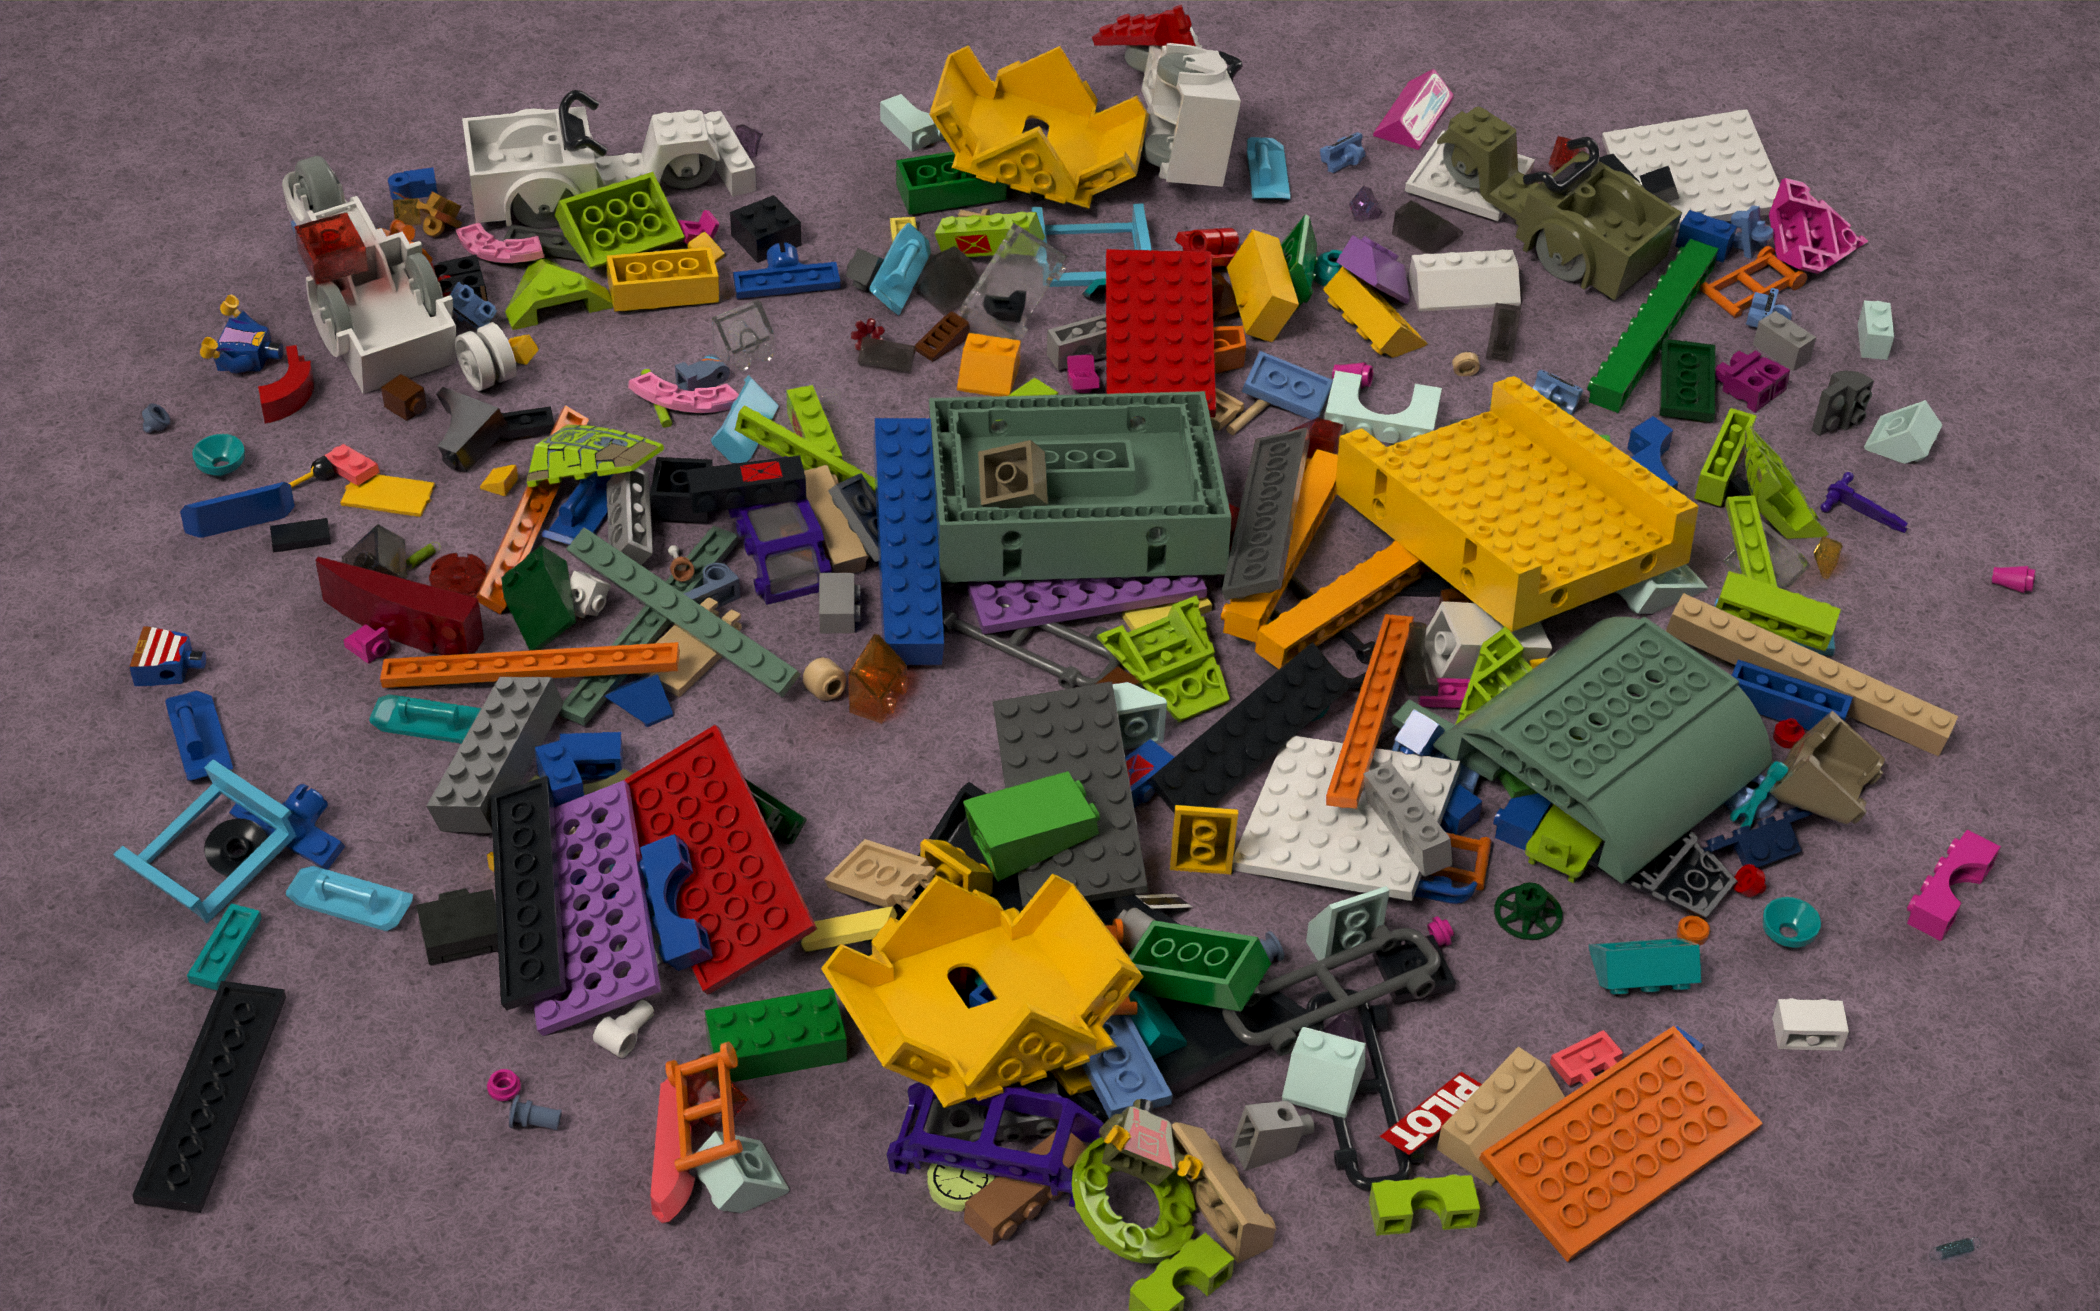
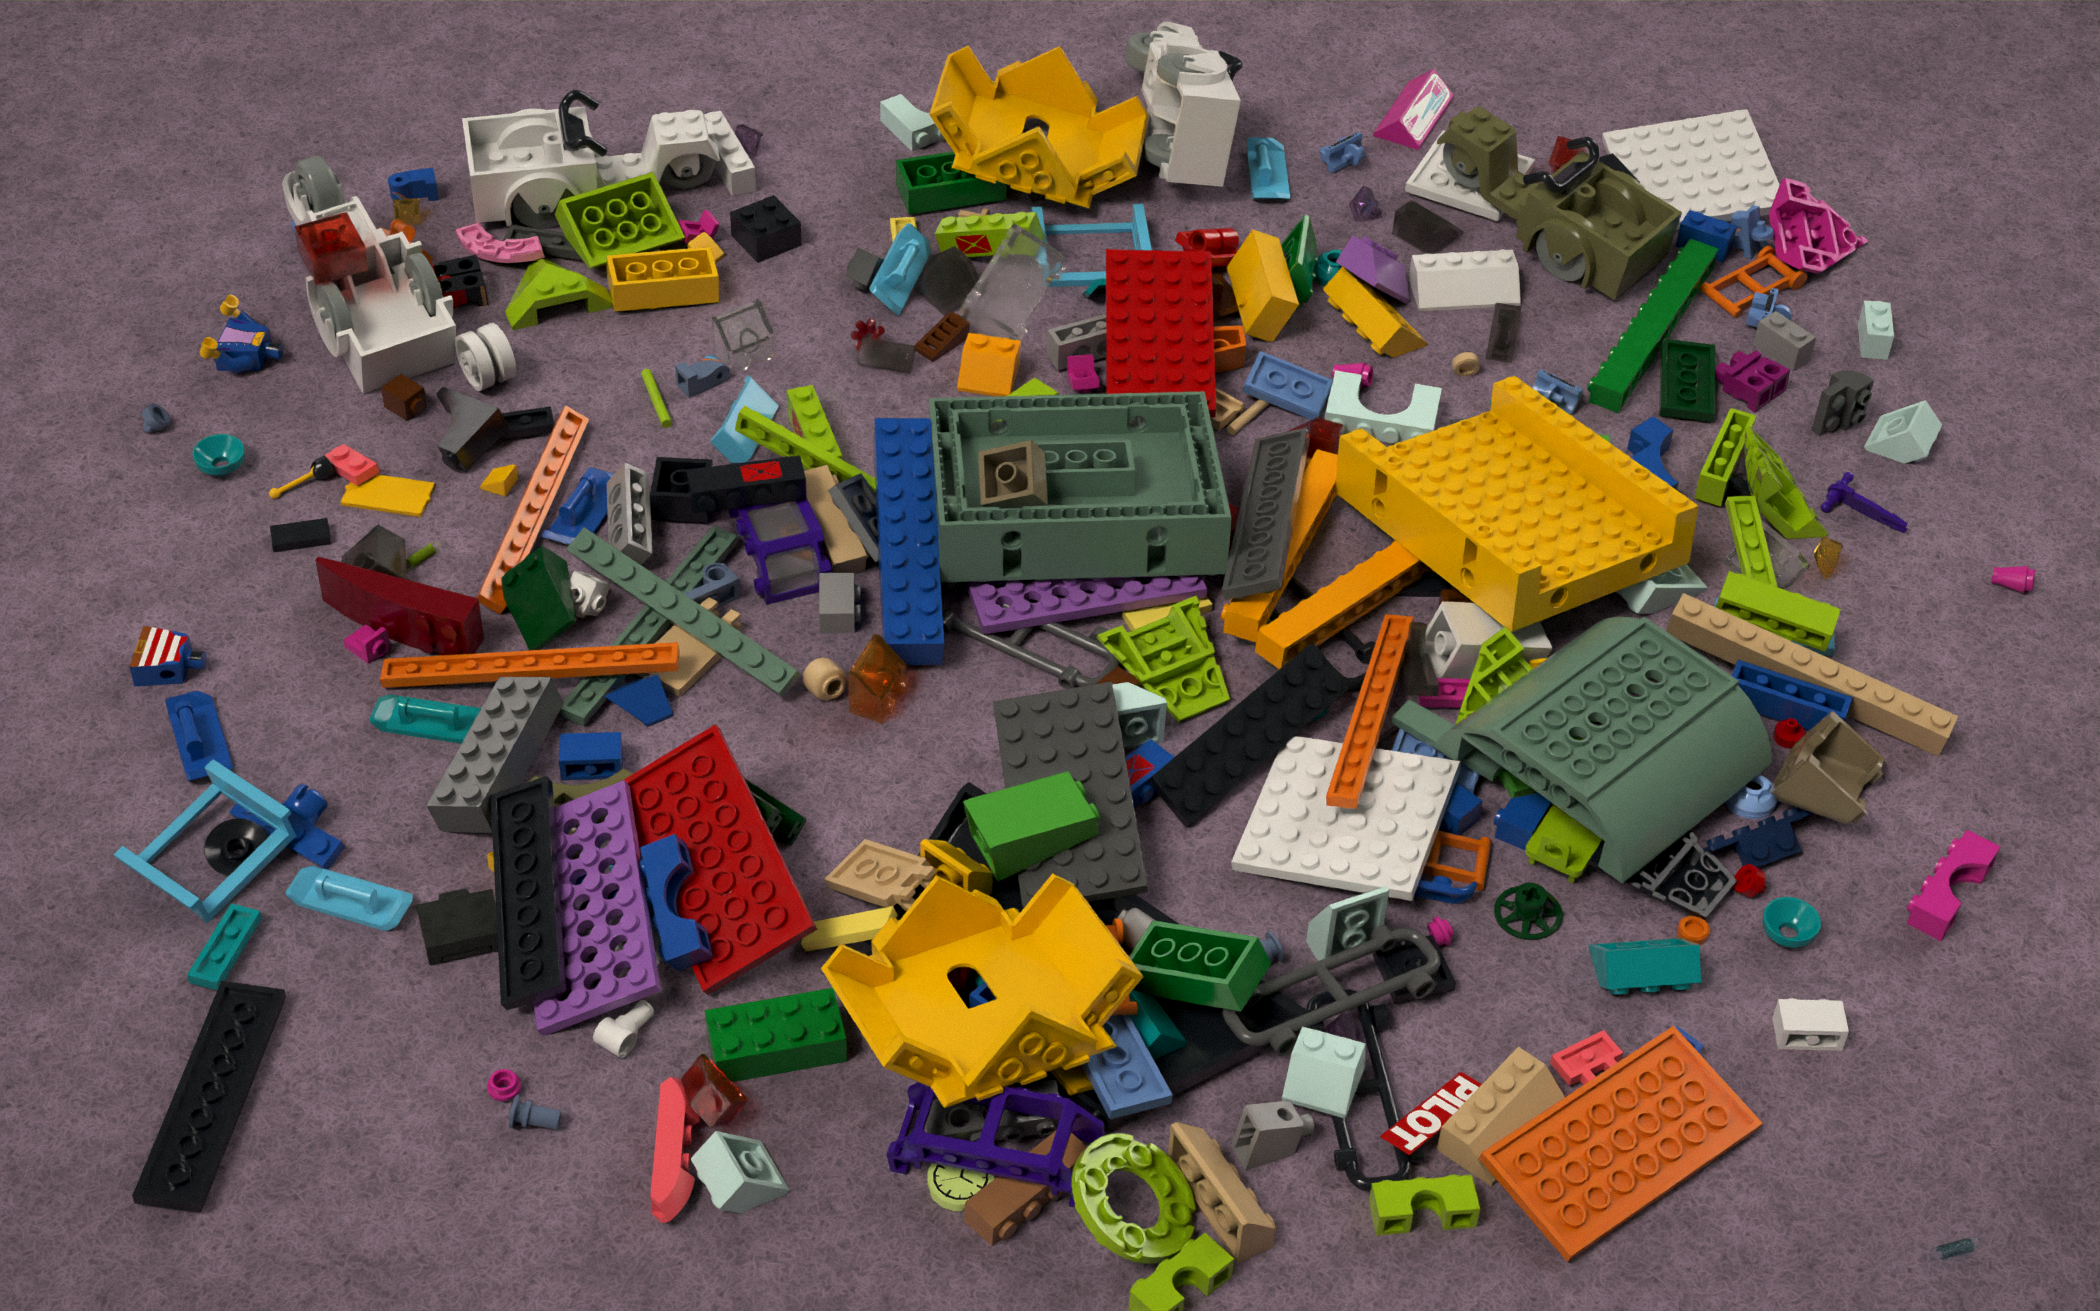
blue piece [180,482,295,538] -> none
red arch [258,345,314,424] -> none
pearl gold hips [415,192,462,237] -> none
clear red plate [429,553,487,597] -> none
medium blue hips [449,282,497,329] -> none
yellow slope [508,335,539,365] -> none
lime wedge [527,425,664,487] -> none
blue brick [535,739,584,807] -> none
bright pink tile [628,372,739,413] -> none
orange piece [665,1041,743,1173] -> none
nougat hinge [668,545,694,582] -> none
blue plate [733,242,840,299] -> none
black tile [982,290,1026,323] -> none
red hinge [1092,5,1196,47] -> none
torso [1099,1099,1204,1185] -> none
sticker [1135,894,1192,909] -> none
yellow slope [1170,805,1238,875] -> none
light grey brick [1363,762,1452,877] -> none
brick [1394,709,1445,757] -> none
black brick [1640,165,1679,203] -> none
teal piece [1730,761,1788,828] -> none

